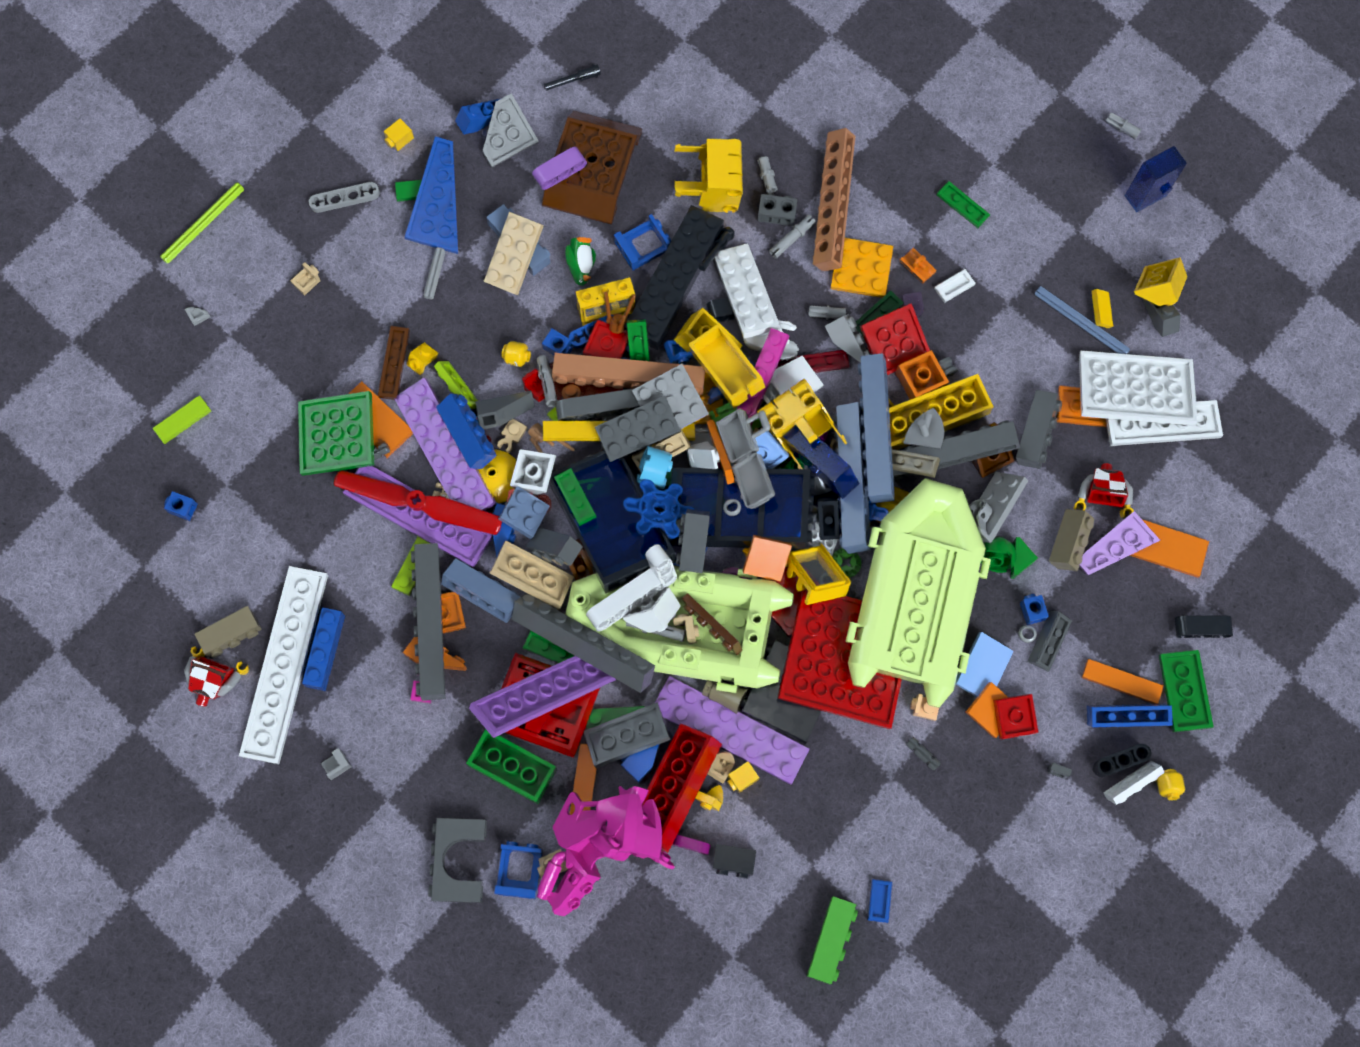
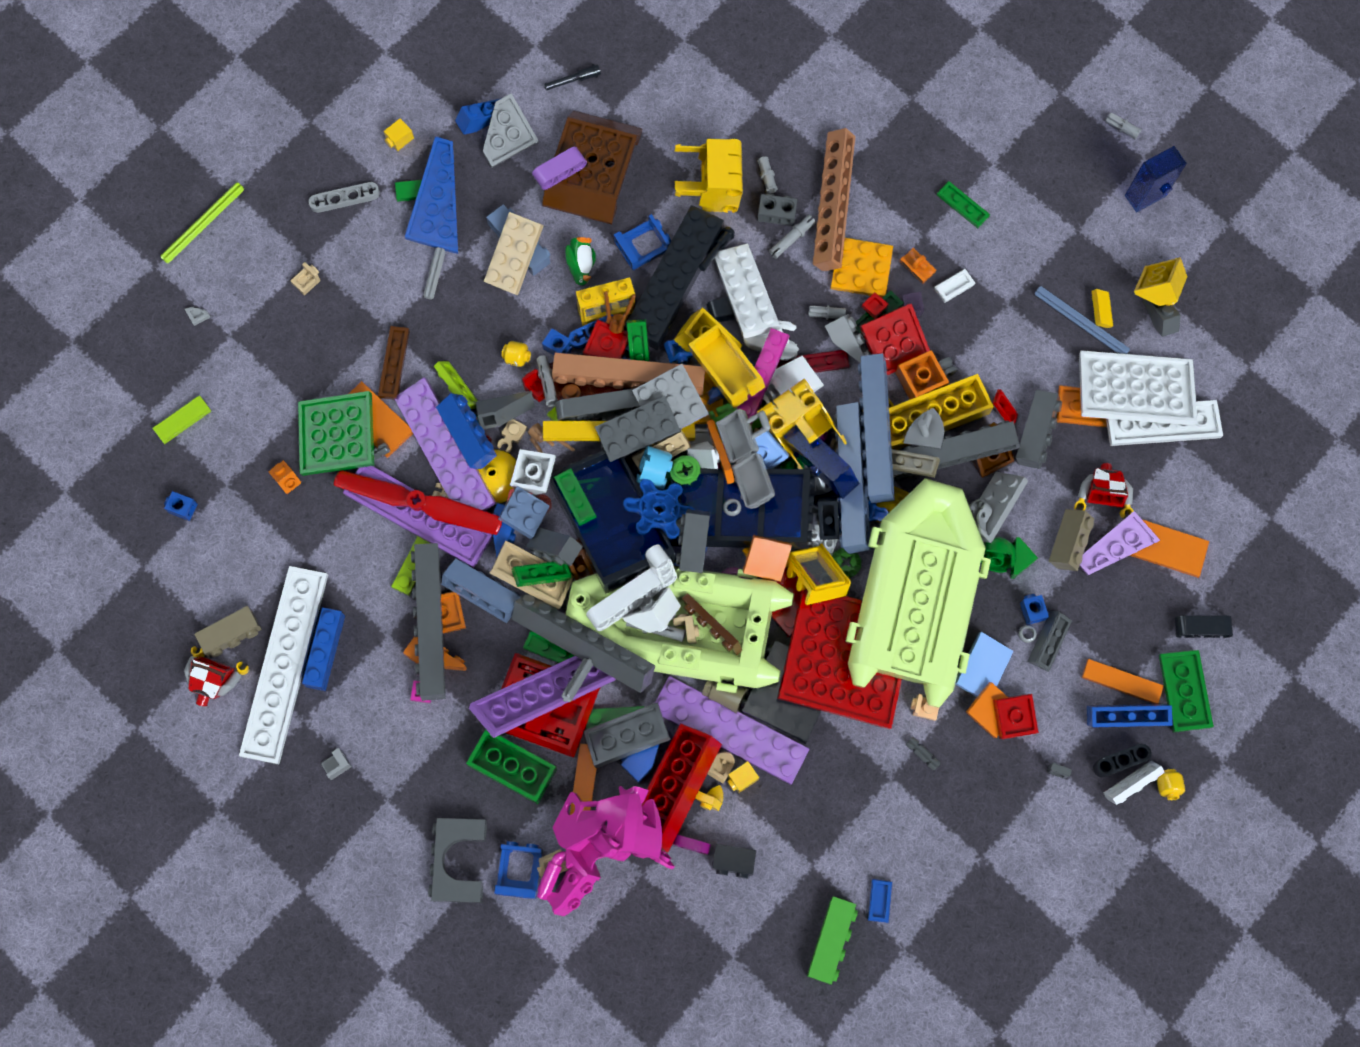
yellow bracket [407,342,438,375] -> none
none -> orange bracket [268,460,301,494]
none -> green tile [512,562,572,587]
none -> light grey axle [561,658,593,702]
none -> bright green gear [670,456,700,485]
none -> red plate [862,292,888,319]
none -> red slope [992,389,1018,425]

